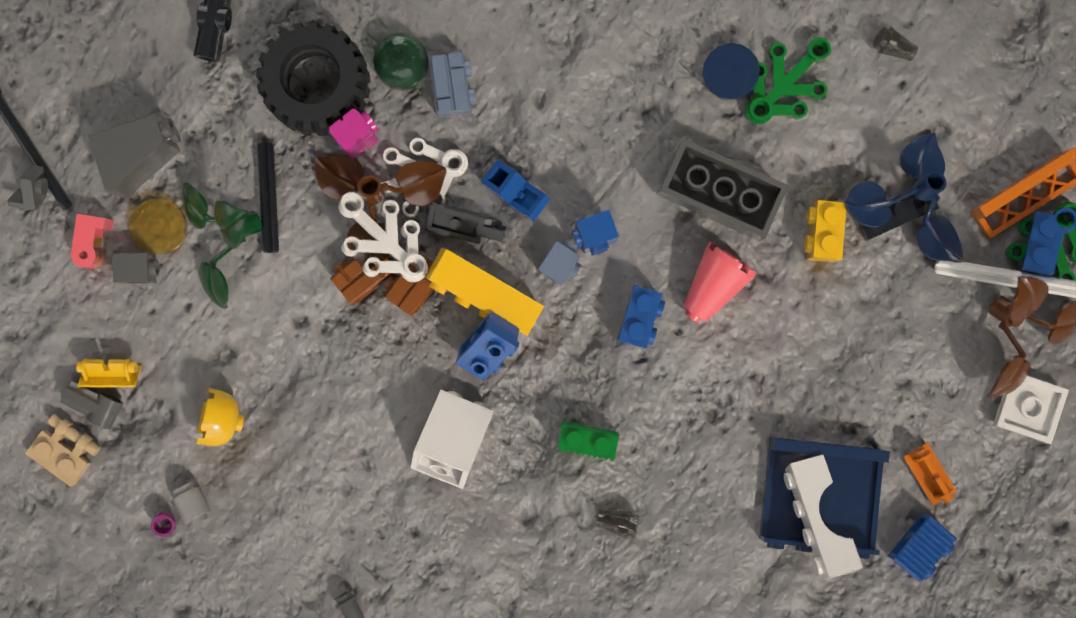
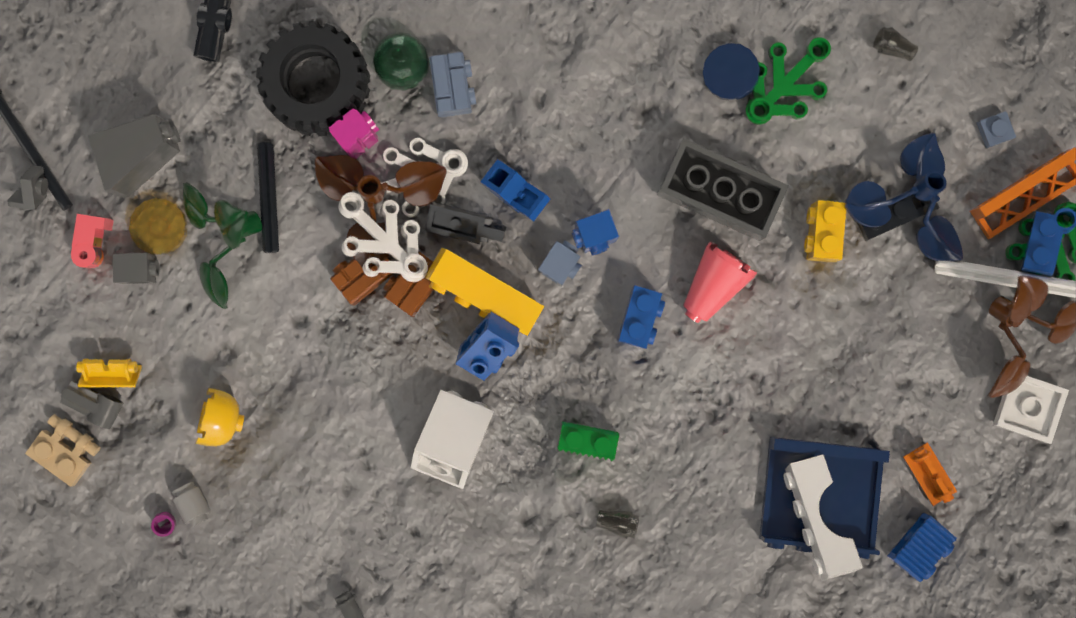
none -> sand blue plate [976,111,1016,149]

